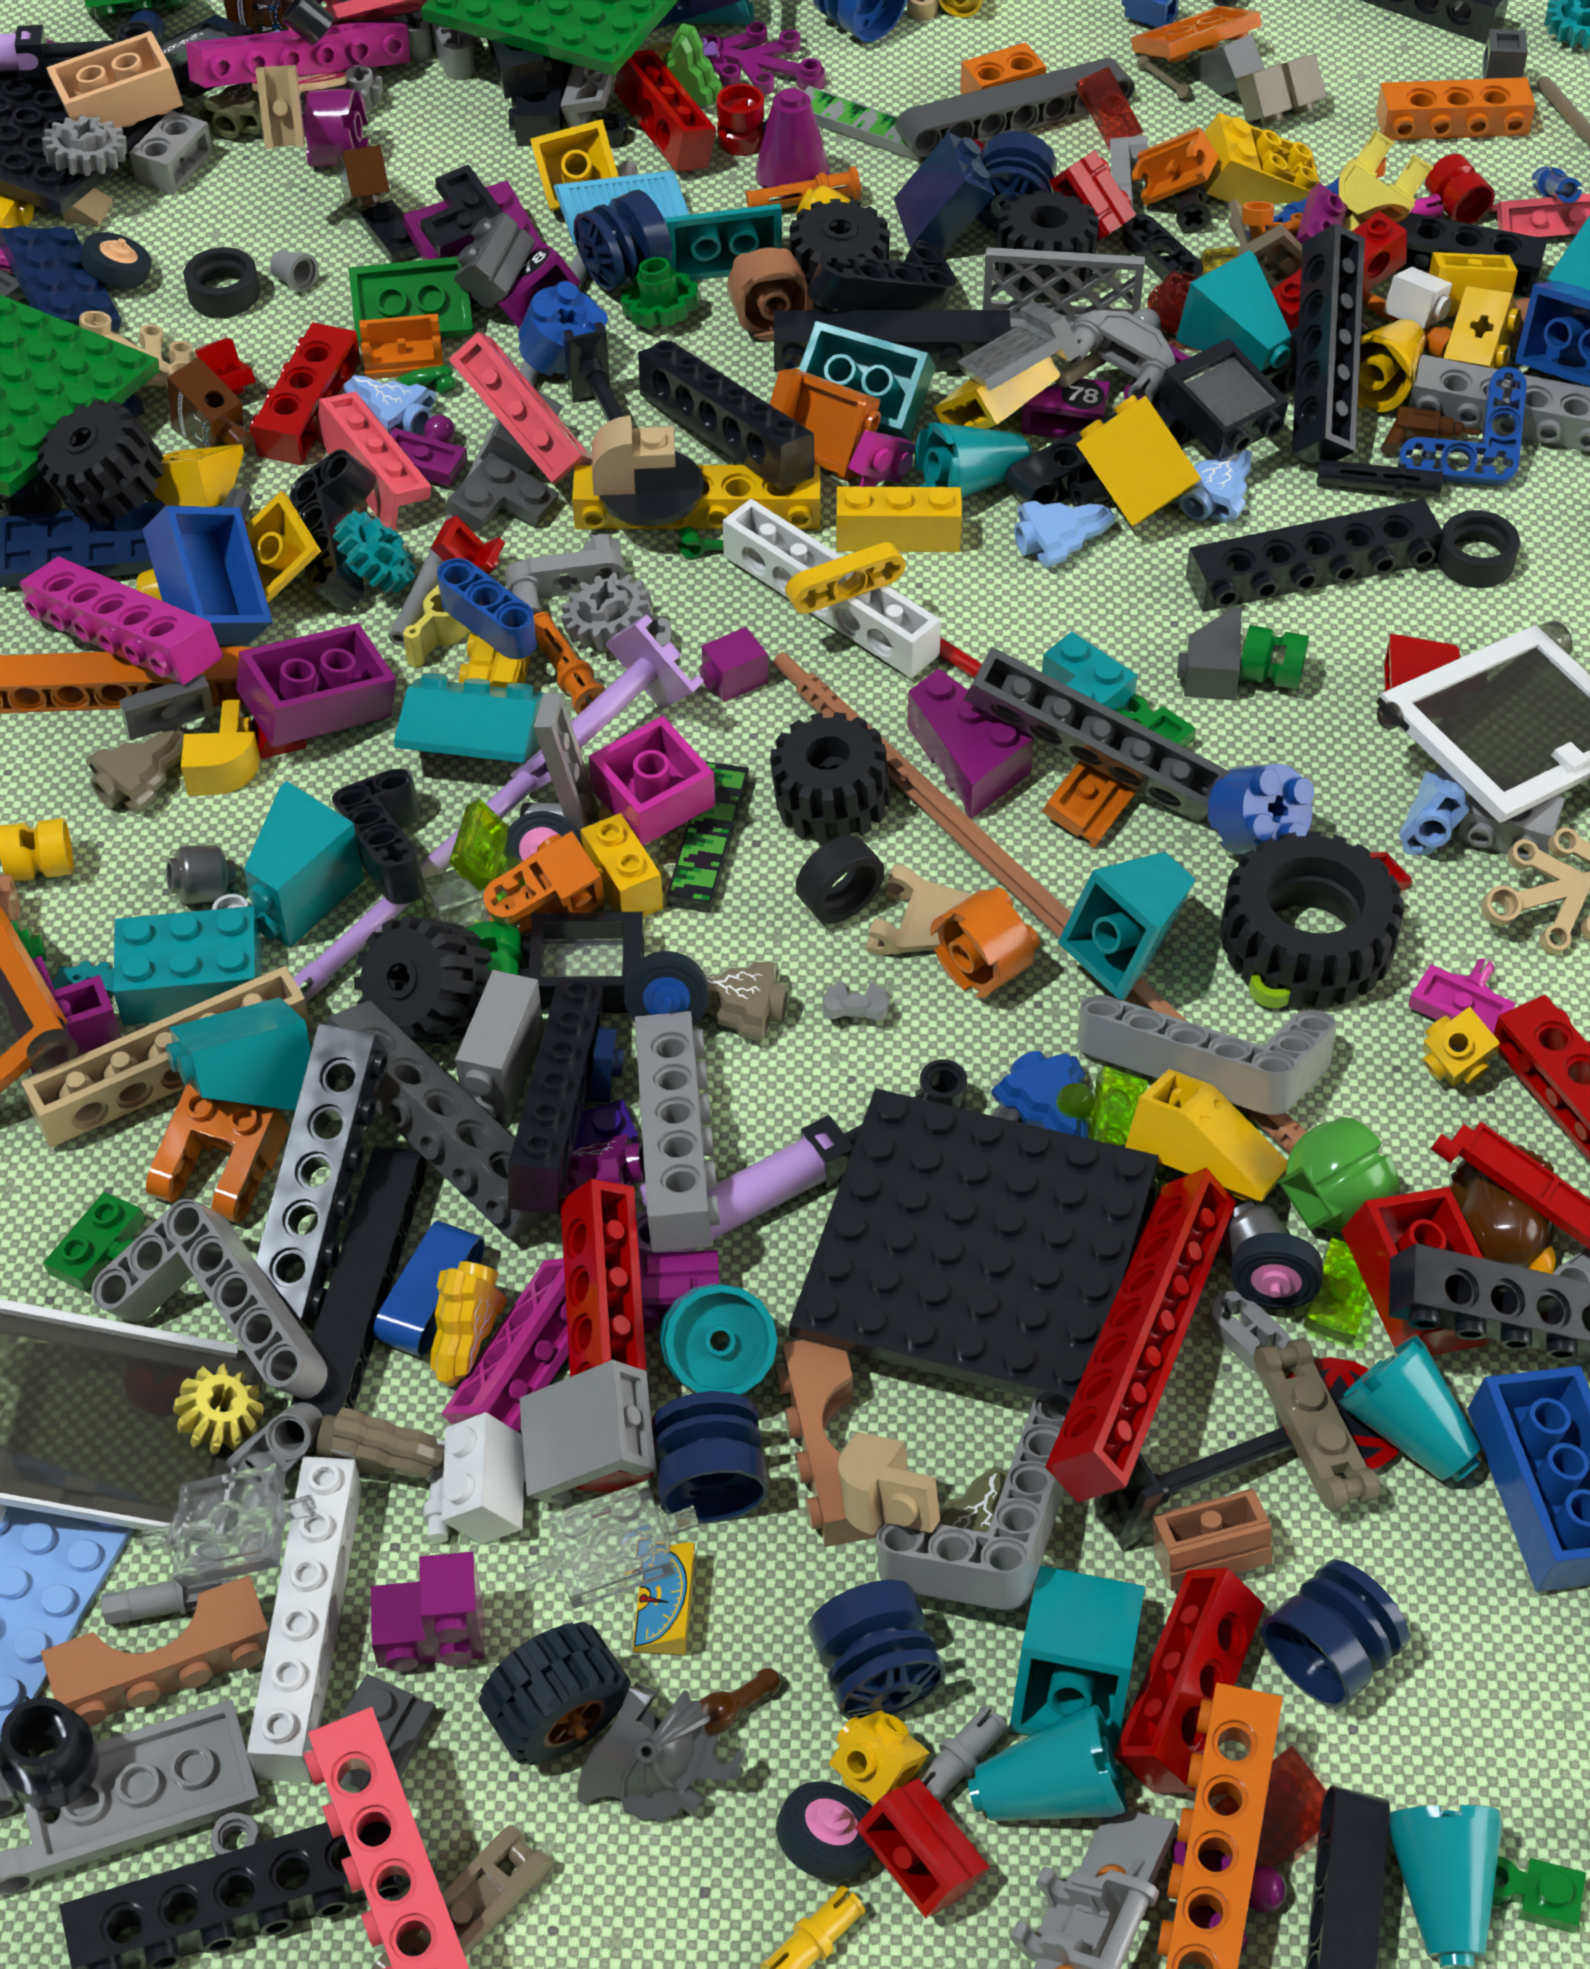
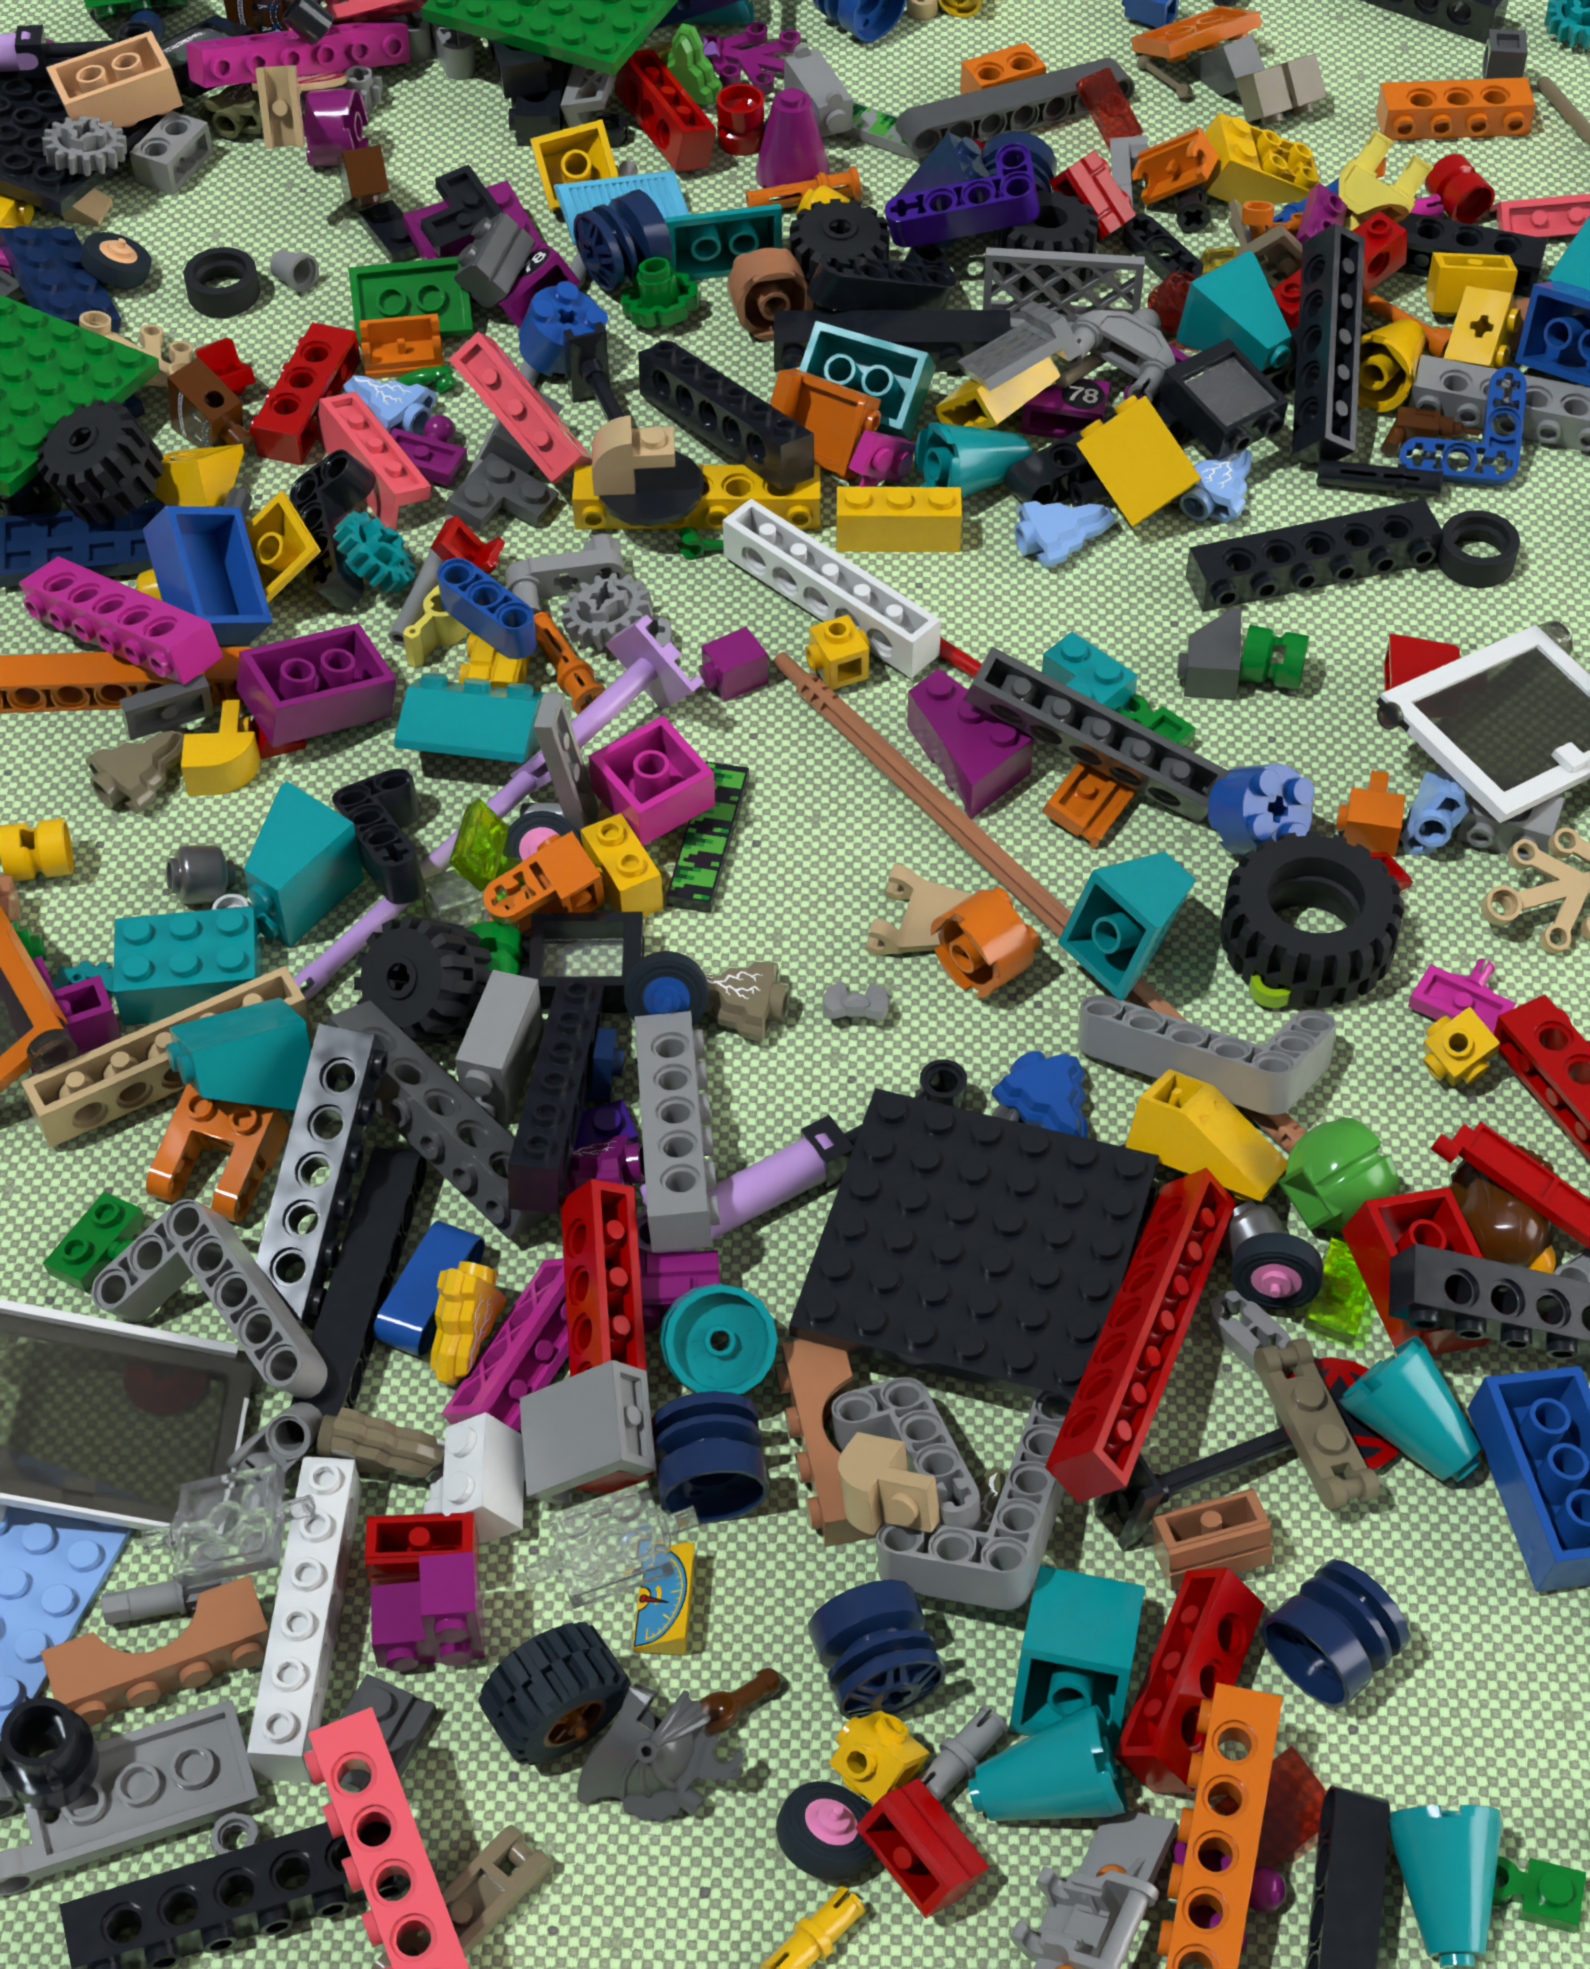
light yellow gear [173,1363,264,1455] -> none
black wheel [770,712,891,843] -> none
yellow beam [785,542,906,614] -> none
black tyre [796,835,884,924] -> none
clear neon green plate [1056,1066,1148,1146] -> none
white brick [1383,267,1453,329] -> none
blue pin [1532,167,1582,203] -> none
none -> red brick [365,1512,479,1587]
none -> light grey brick [784,43,853,138]
none -> yellow brick [805,615,870,690]
none -> light grey beam [831,1377,983,1532]
none -> dark purple beam [884,142,1040,248]
none -> orange brick [1335,770,1405,857]

